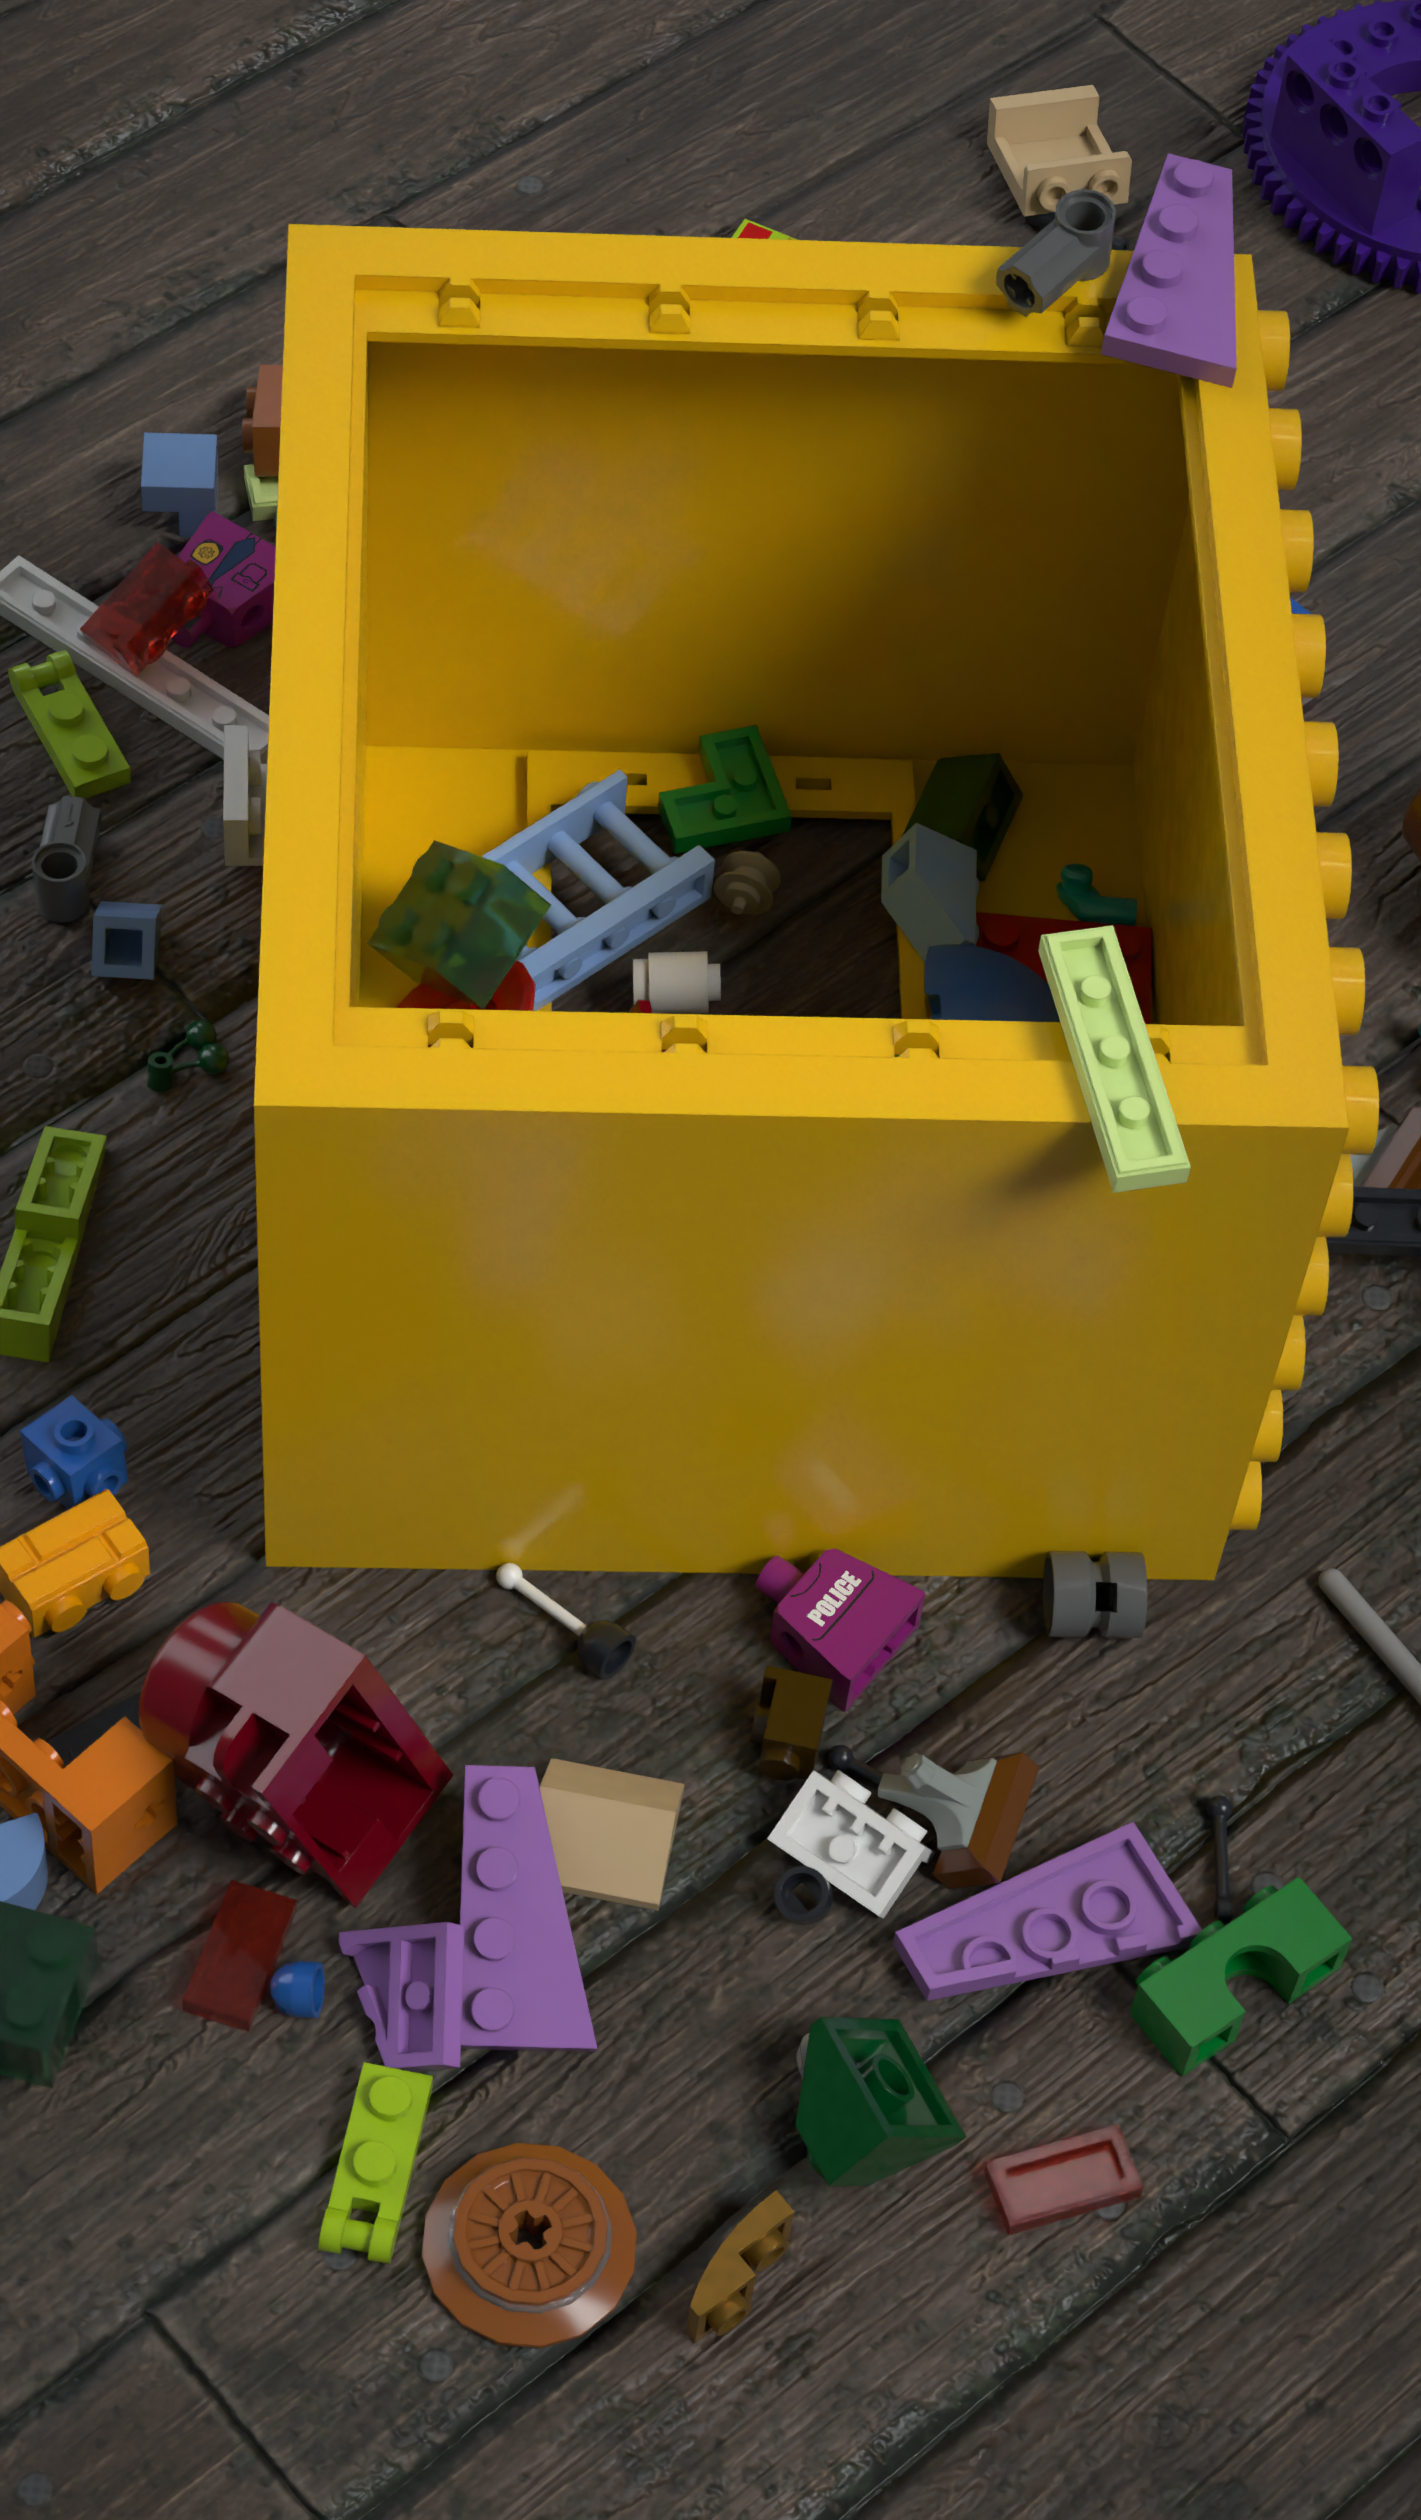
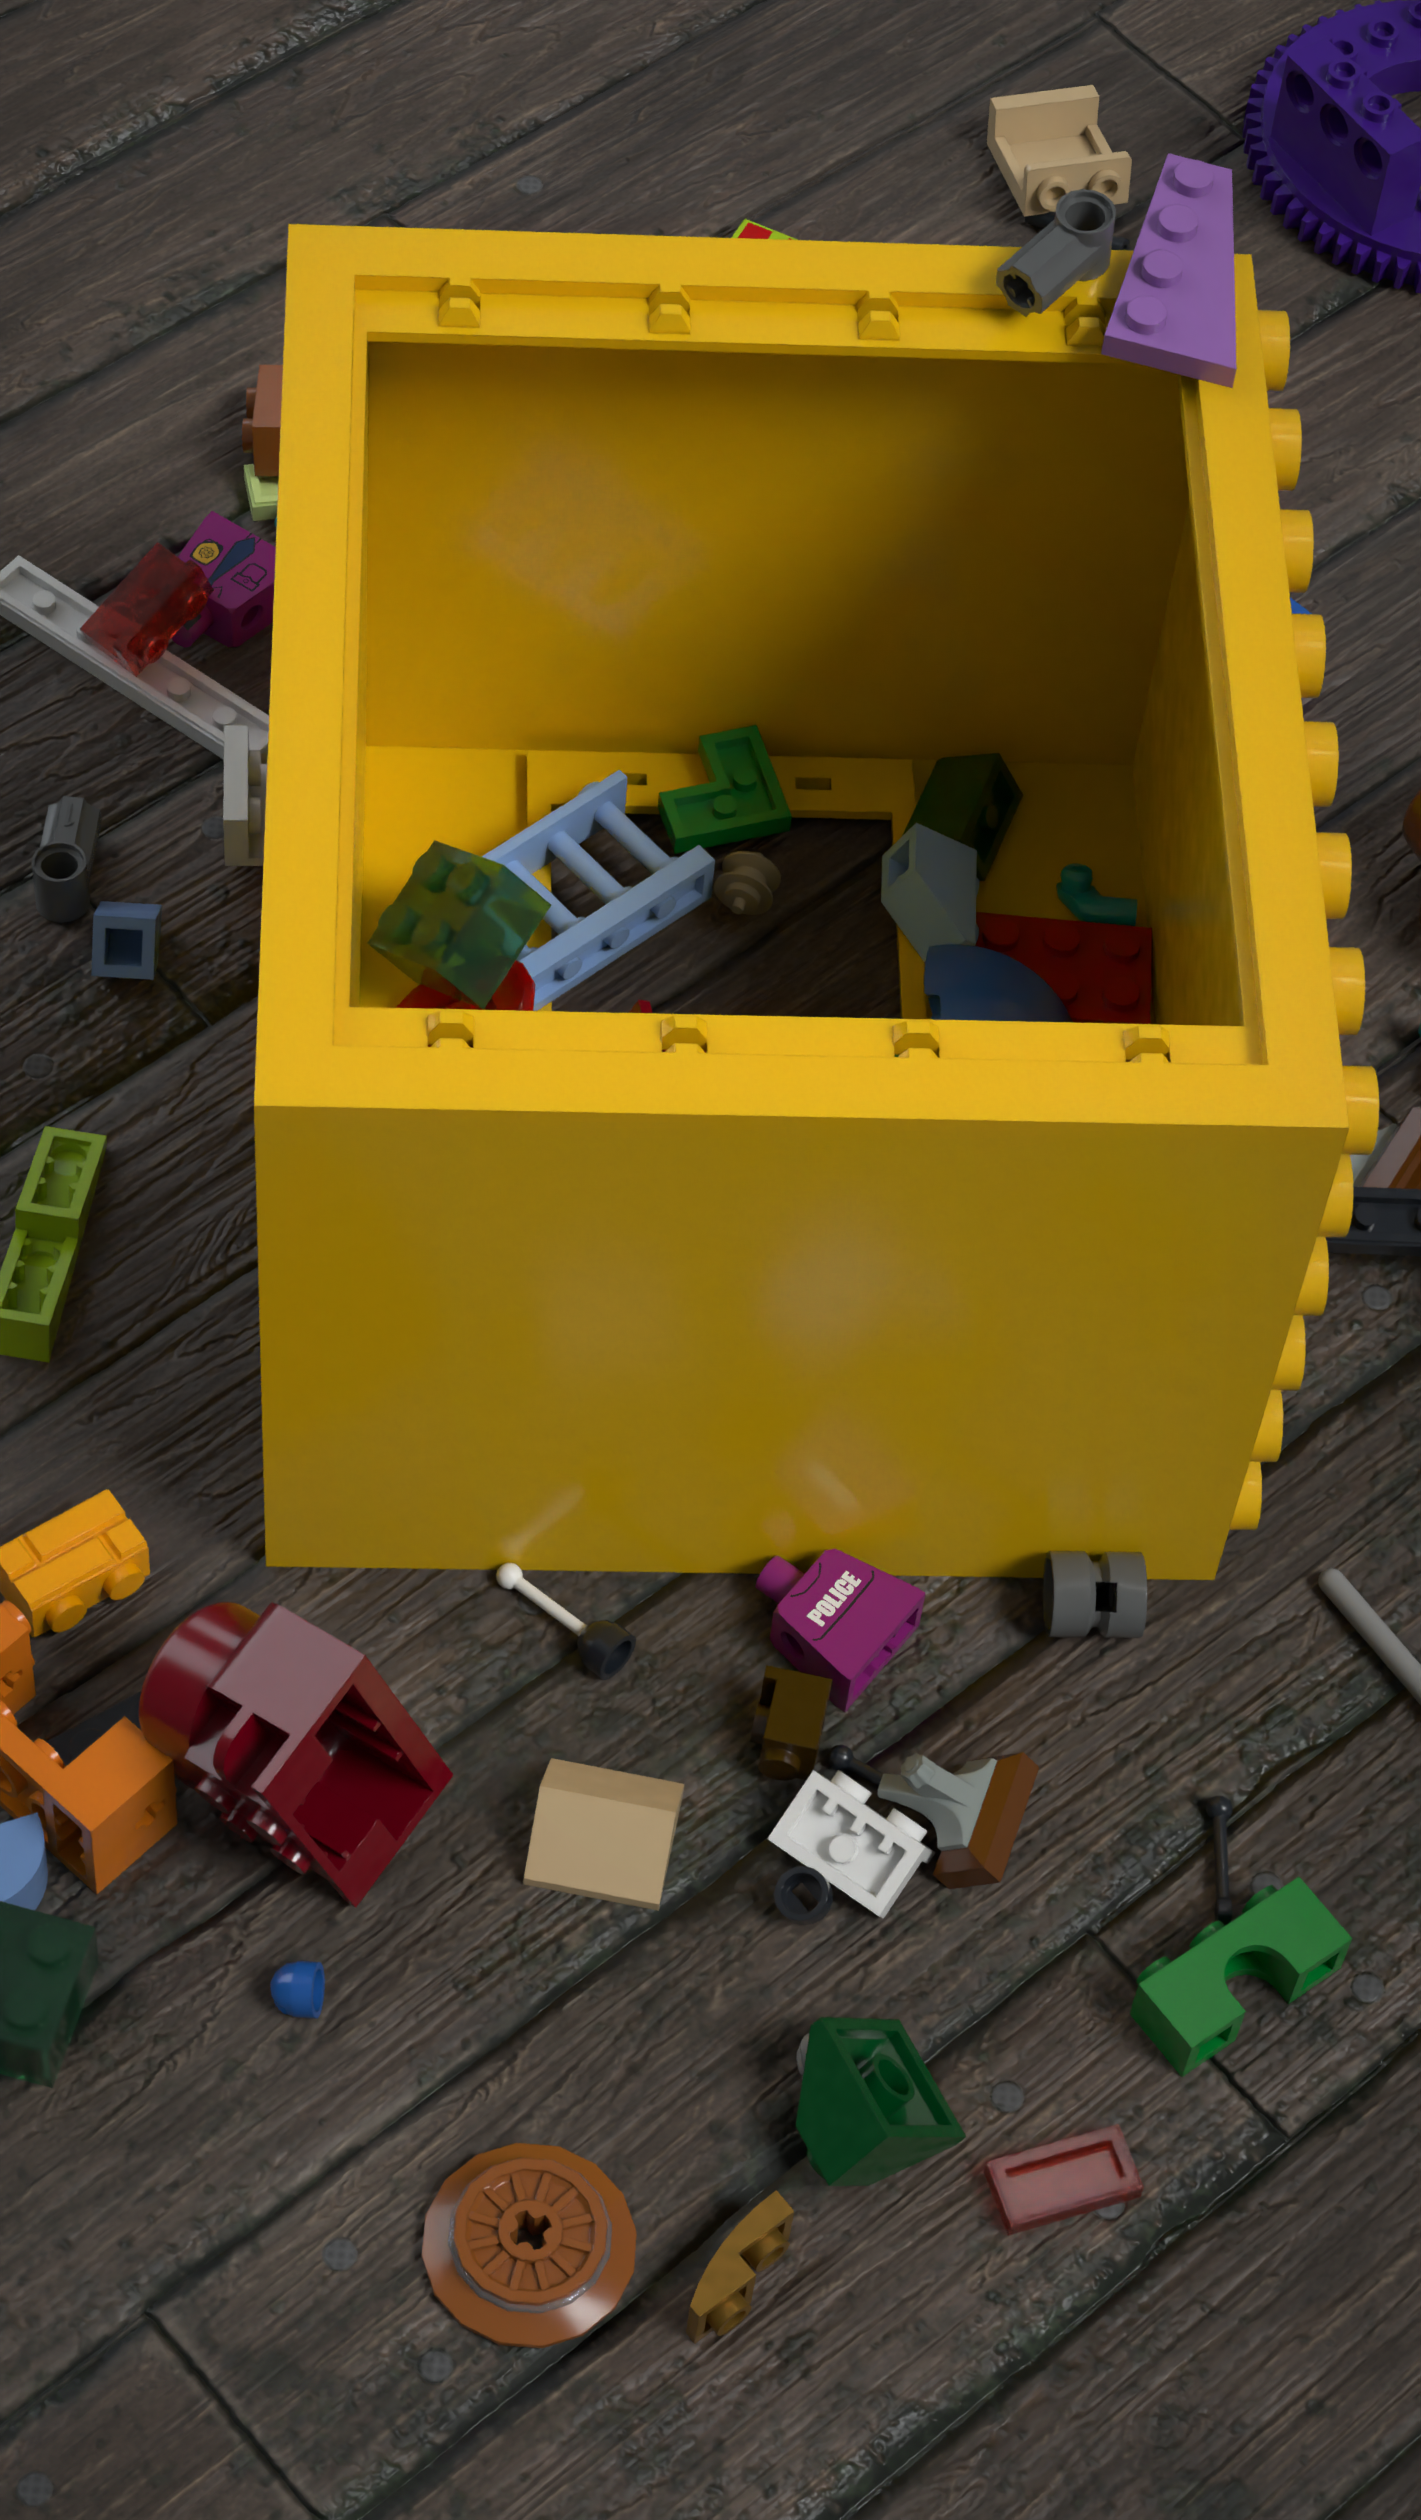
lime plate [8,649,131,799] -> none
blue brick [20,1395,129,1510] -> none
medium blue piece [141,432,218,537] -> none
dark green piece [147,1020,229,1092] -> none
clear red tile [182,1880,297,2032] -> none
lime plate [318,2062,433,2265] -> none
medium lavender wing [339,1922,464,2072] -> none
medium lavender wing [460,1765,597,2052] -> none
white brick [633,951,721,1014] -> none
medium lavender wing [893,1822,1202,2001] -> none
yellowish green tile [1038,925,1191,1193] -> none

